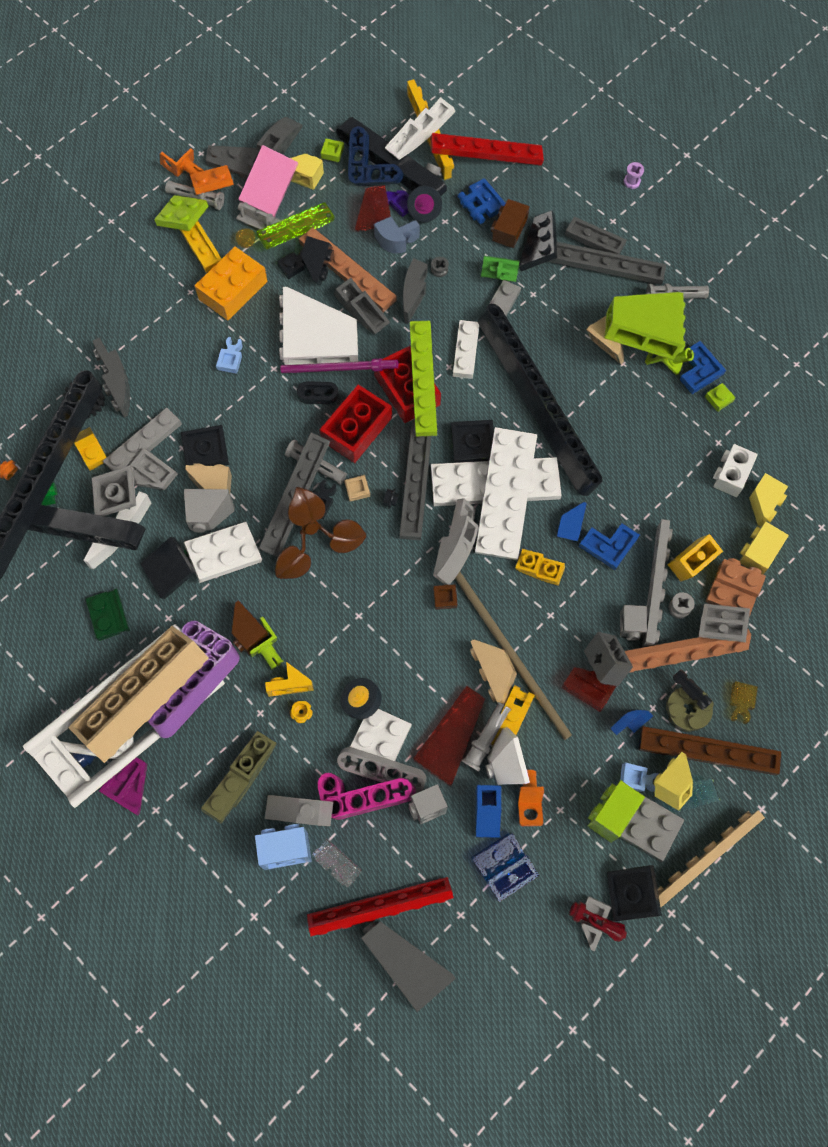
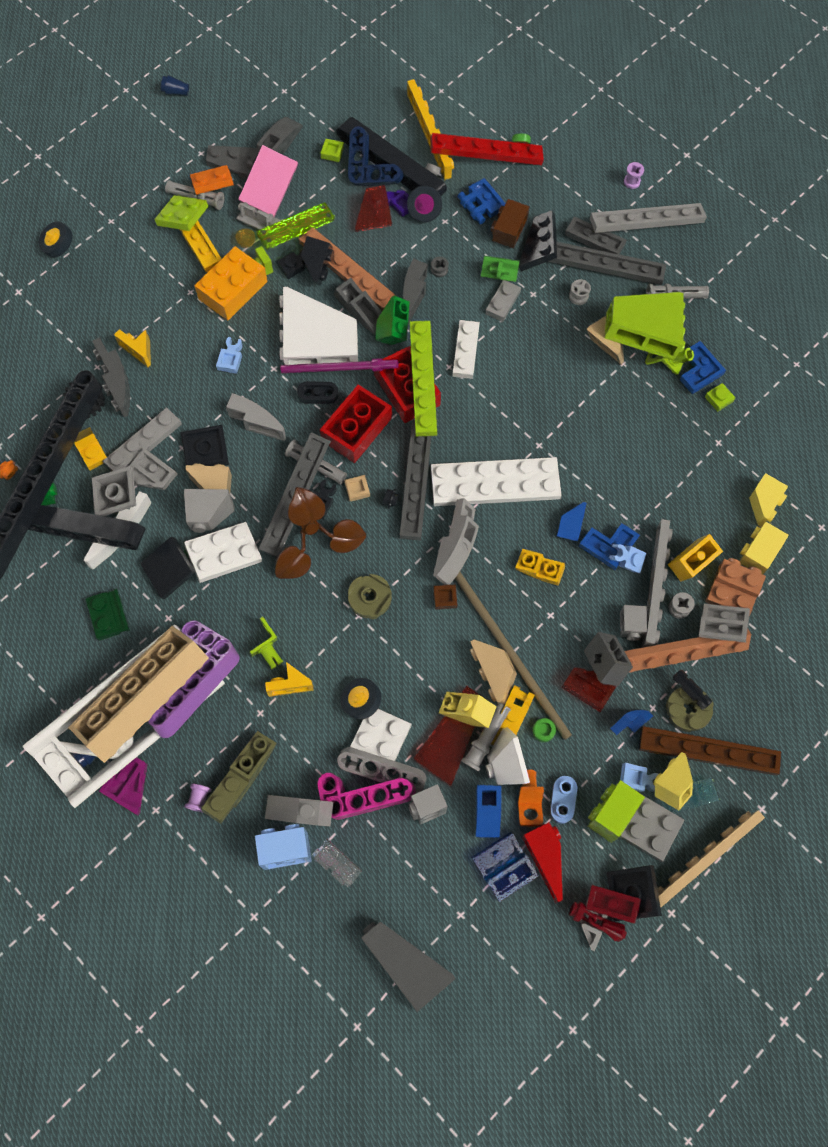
orange bracket [159,148,204,177] -> none
reddish brown slope [232,600,269,655] -> none
light yellow slope [290,154,324,190] -> none
yellow plate [290,701,313,723] -> none
red plate [307,877,454,936] -> none
sand blue brick [374,217,420,253] -> none
white slope [385,97,456,160] -> none
black plate [451,420,494,463] -> none
white plate [475,427,537,560] -> none
black beam [478,303,603,496] -> none
white brick [713,444,758,497] -> none
clear yellow plate [730,681,758,724] -> none
none -> black wheel [39,221,73,258]
none -> yellow slope [114,329,151,367]
none -> dark blue cone [161,75,190,96]
none -> lavender bush [184,784,212,813]
none -> light grey slope [226,393,286,441]
none -> lime plate [254,246,273,275]
none -> olive plate [348,574,392,619]
none -> green slope [375,296,410,345]
none -> light yellow slope [439,692,496,728]
none -> bright green tile [512,134,531,144]
none -> red slope [522,822,563,904]
none -> bright green tile [532,718,556,742]
none -> light blue plate [550,776,578,824]
none -> light grey wheel [569,279,591,305]
none -> dark red plate [586,885,641,924]
none -> light grey plate [590,203,707,233]
none -> light blue plate [609,544,646,573]

